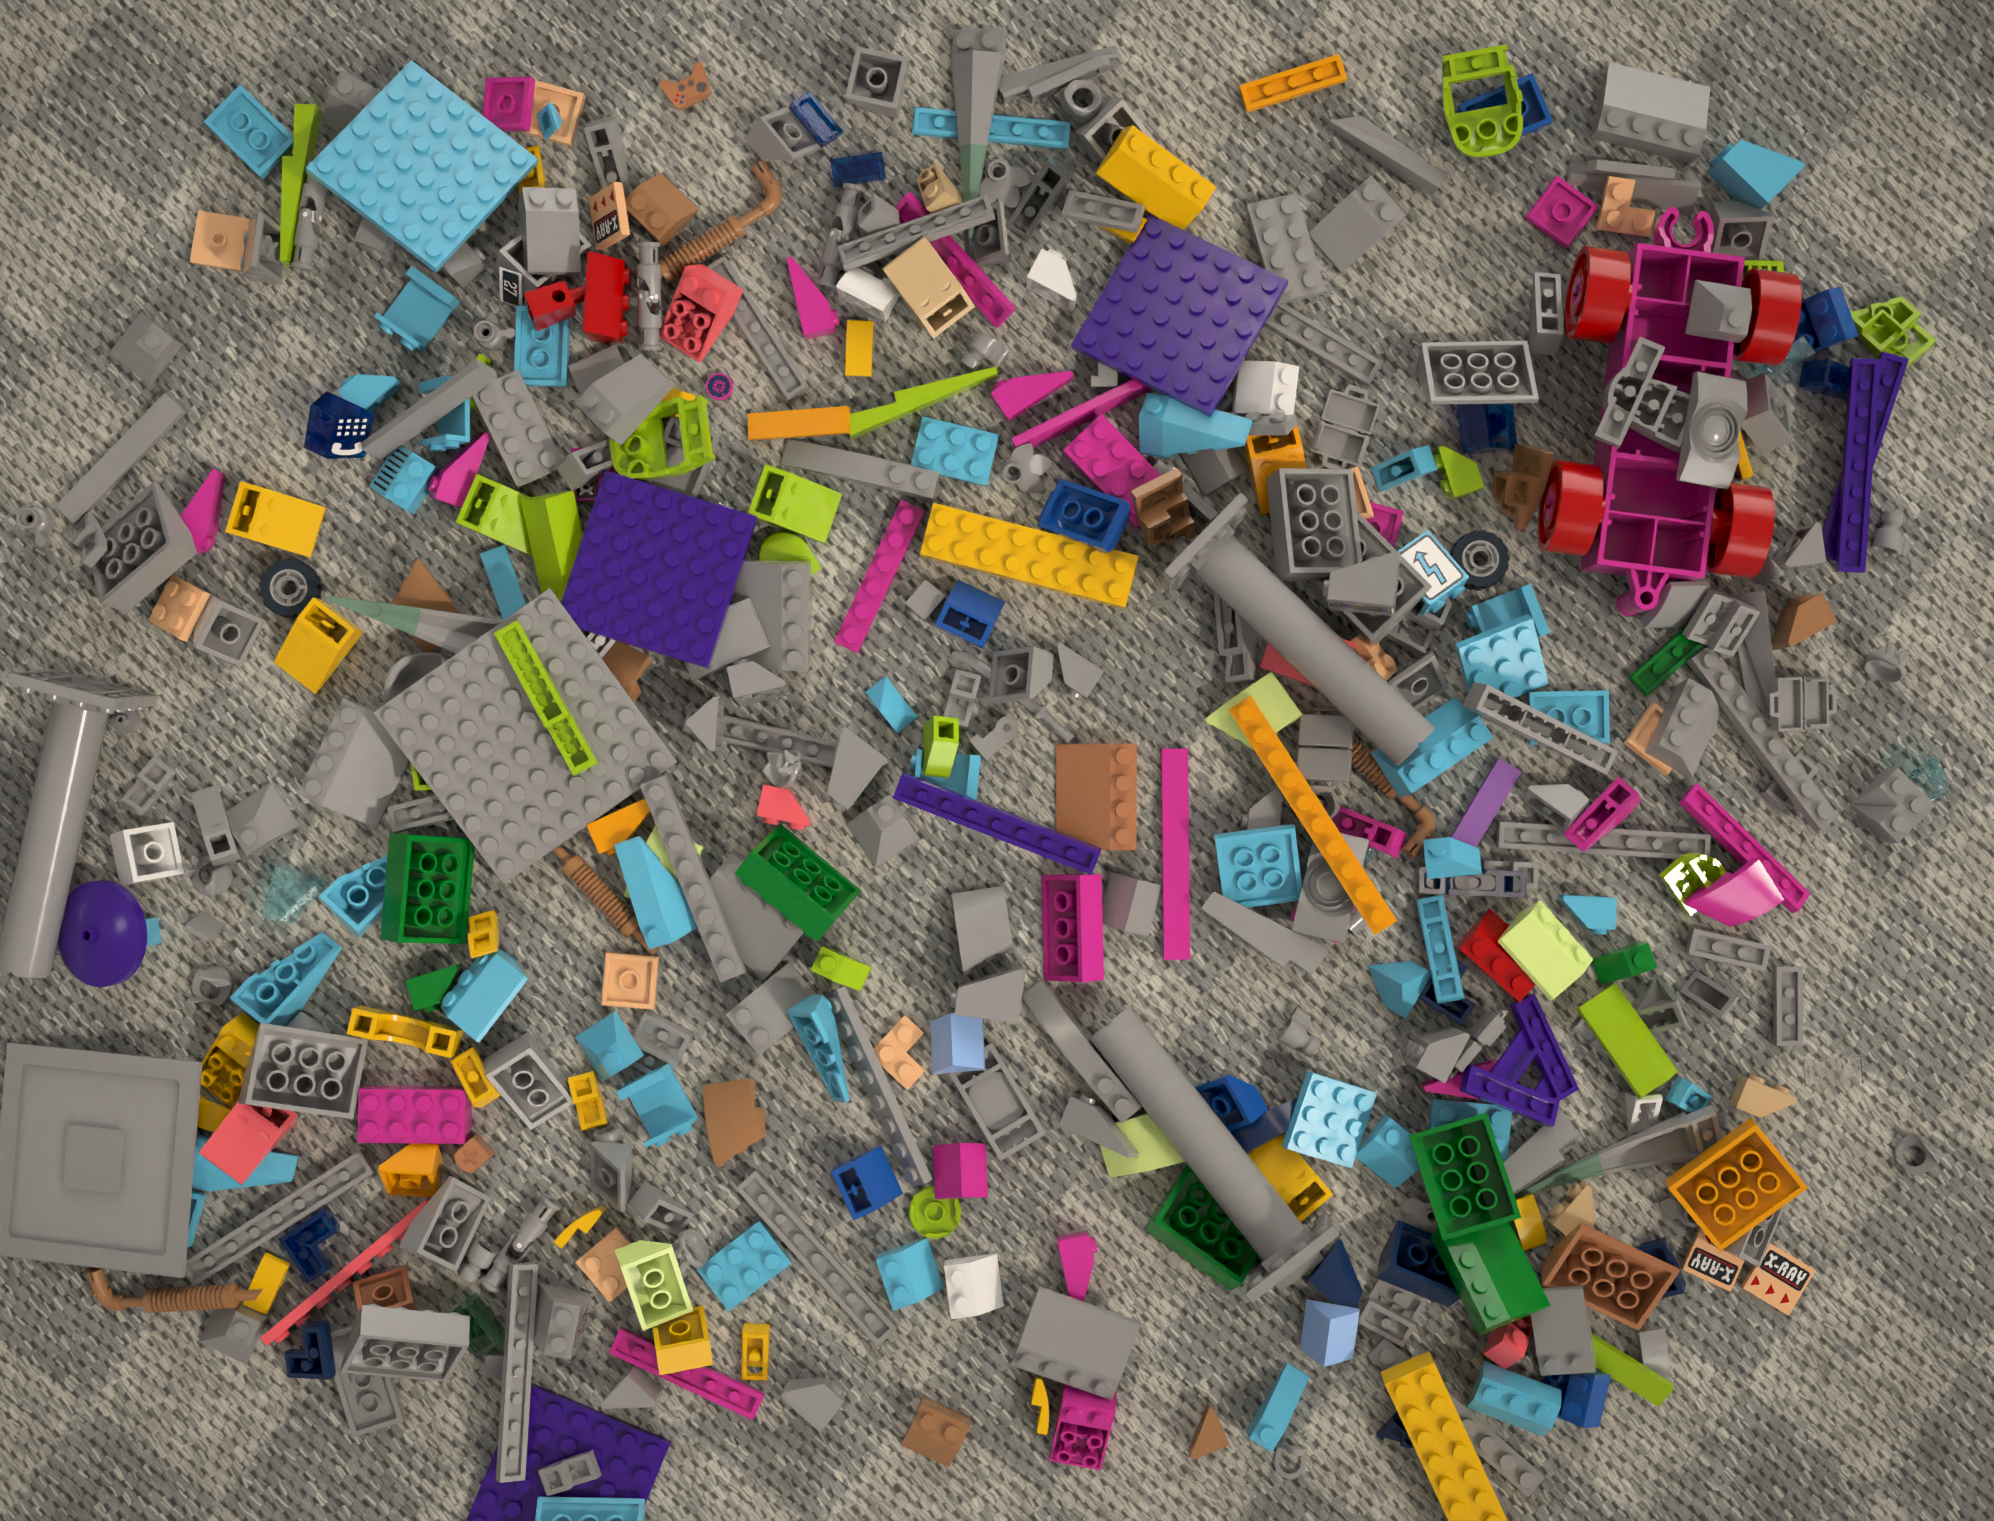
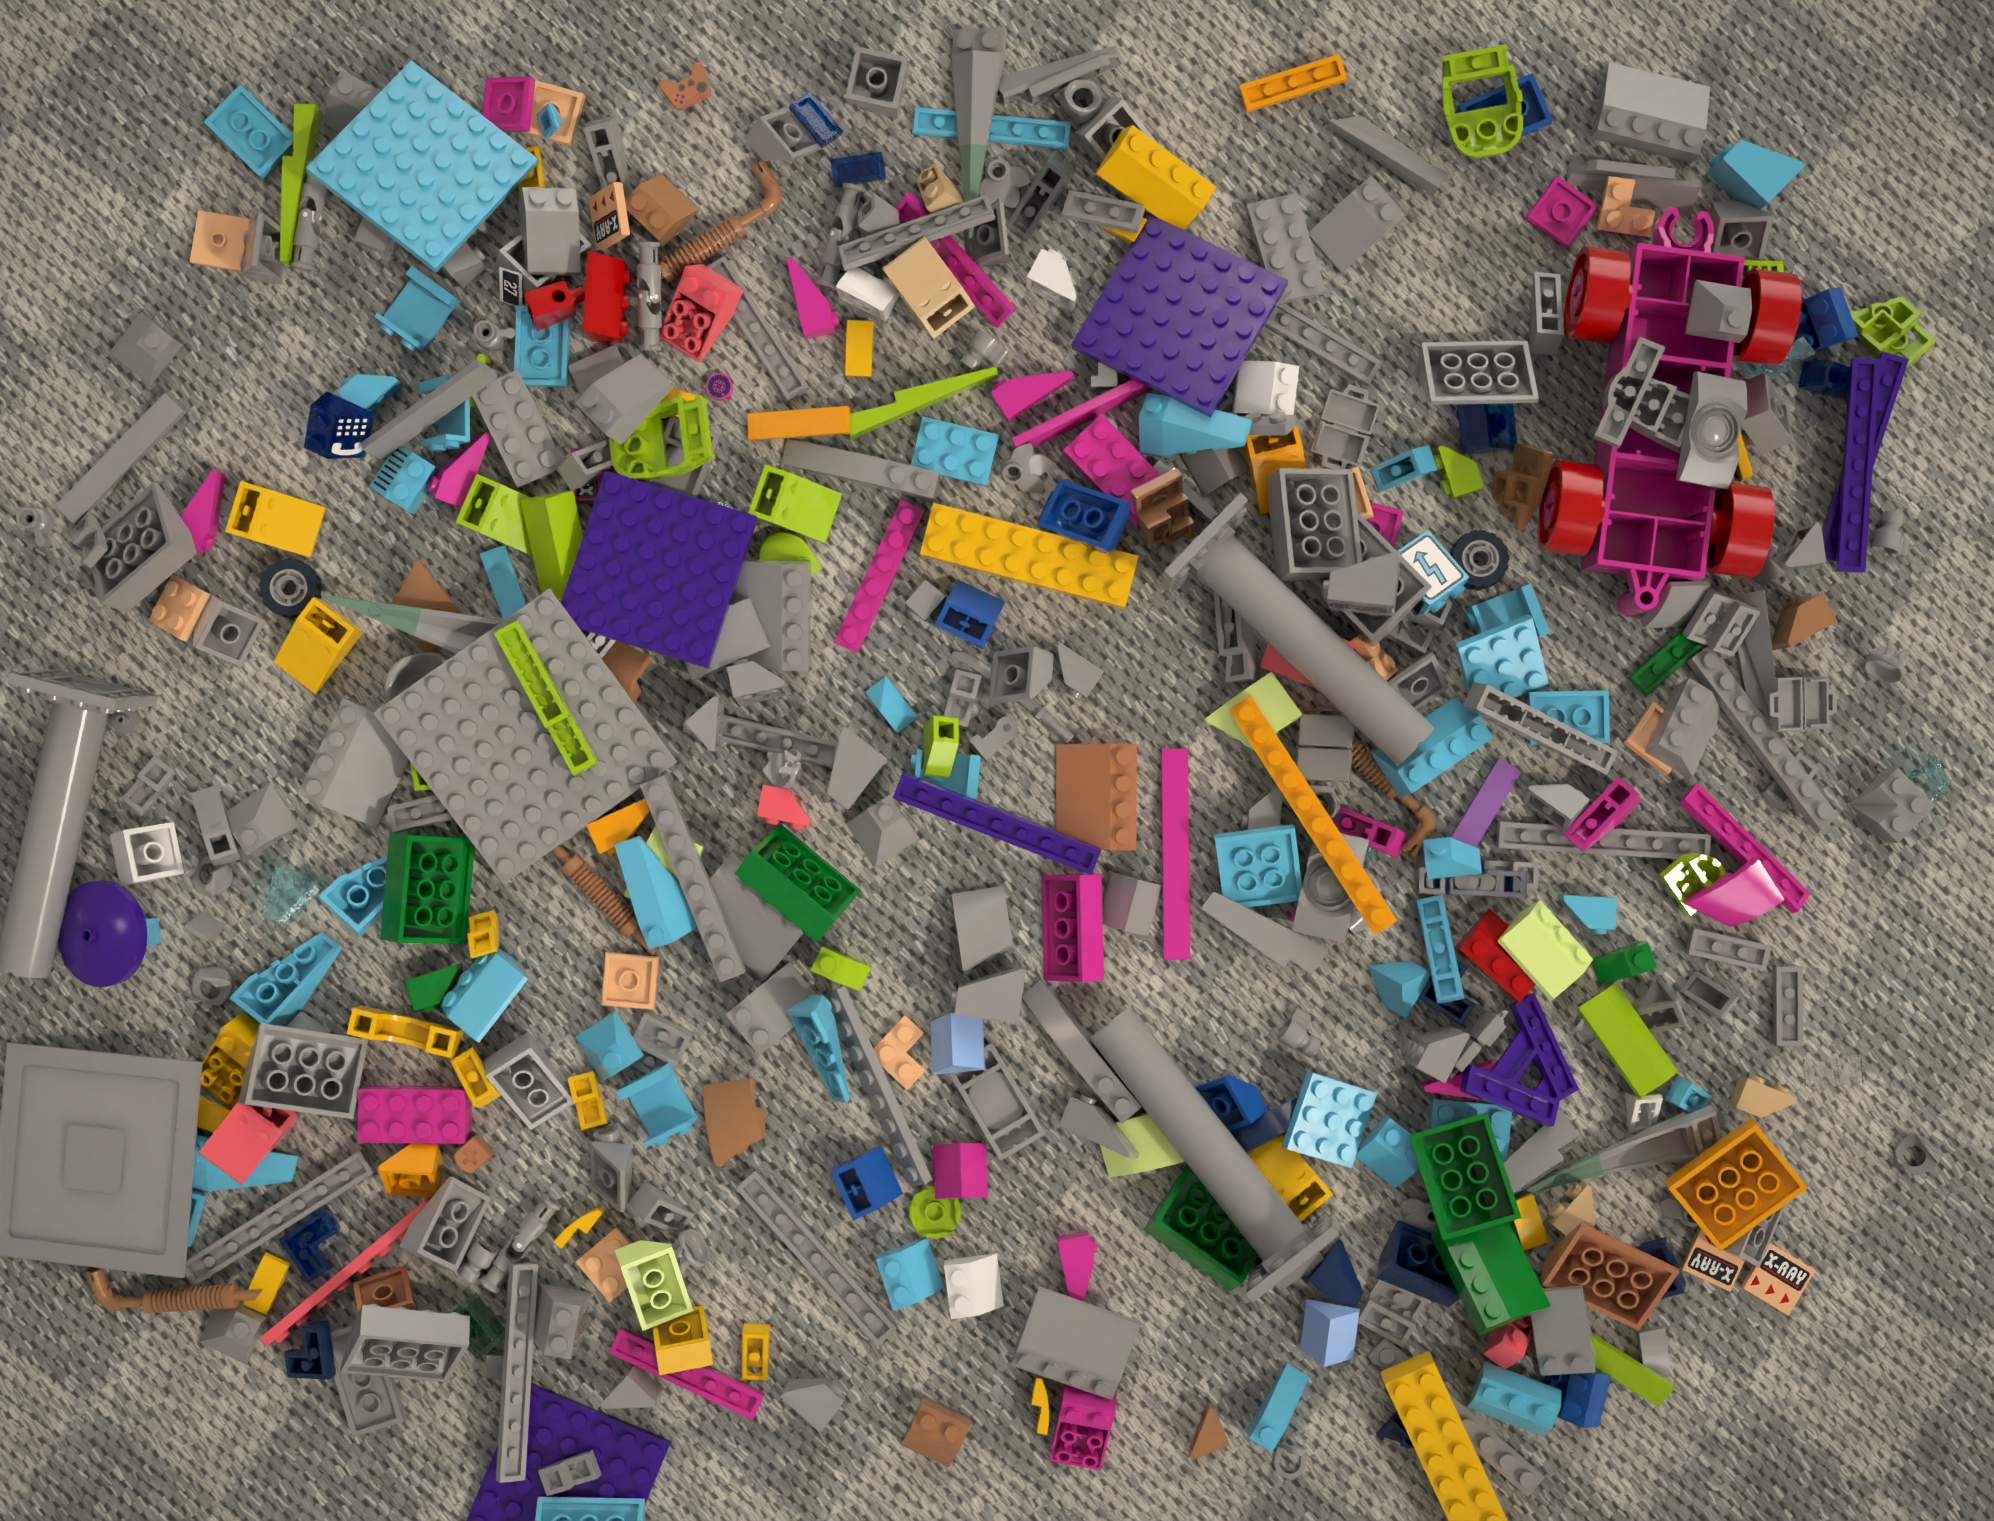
medium azure plate [696,1220,792,1312] -> none

